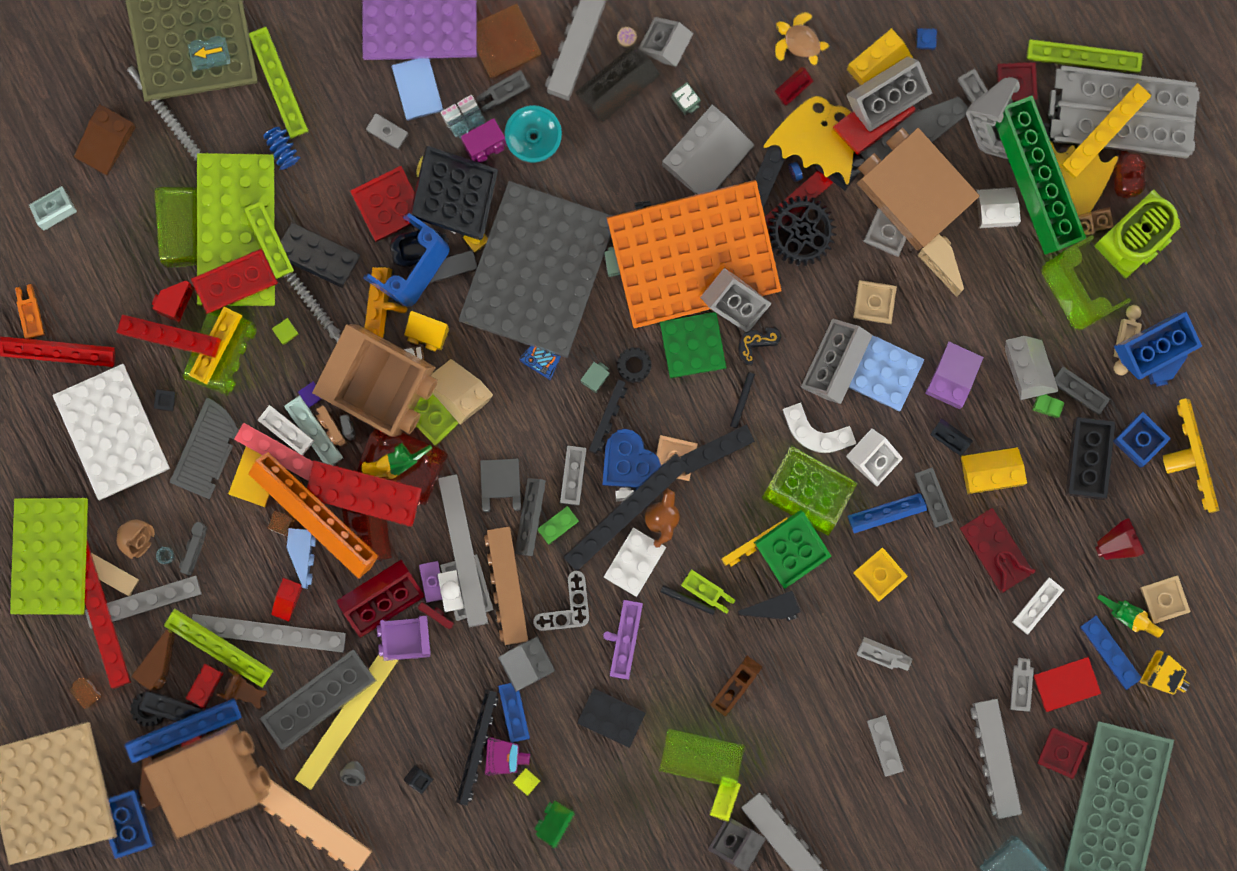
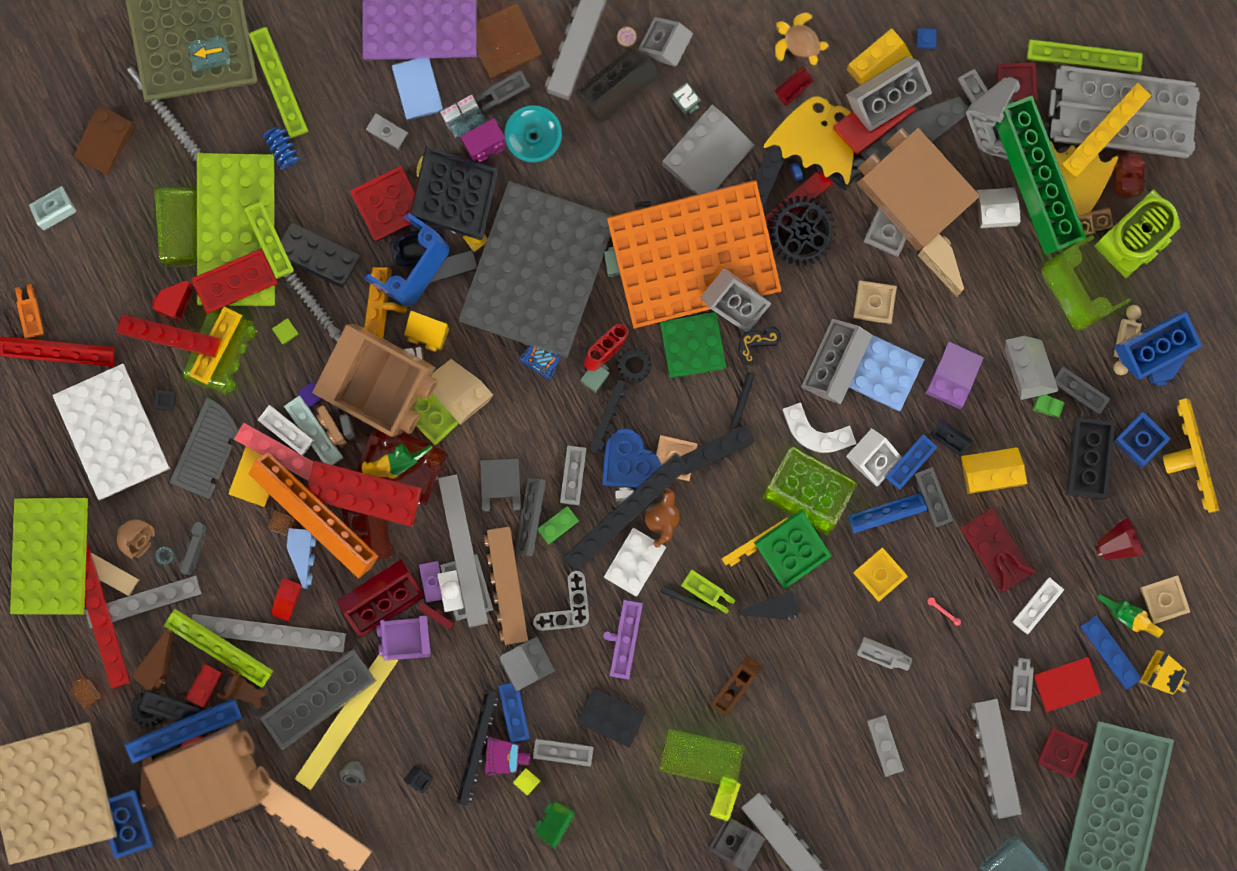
none -> light grey plate [533,739,593,766]
none -> red beam [584,324,628,371]
none -> blue plate [885,434,937,490]
none -> coral hinge [927,598,961,626]

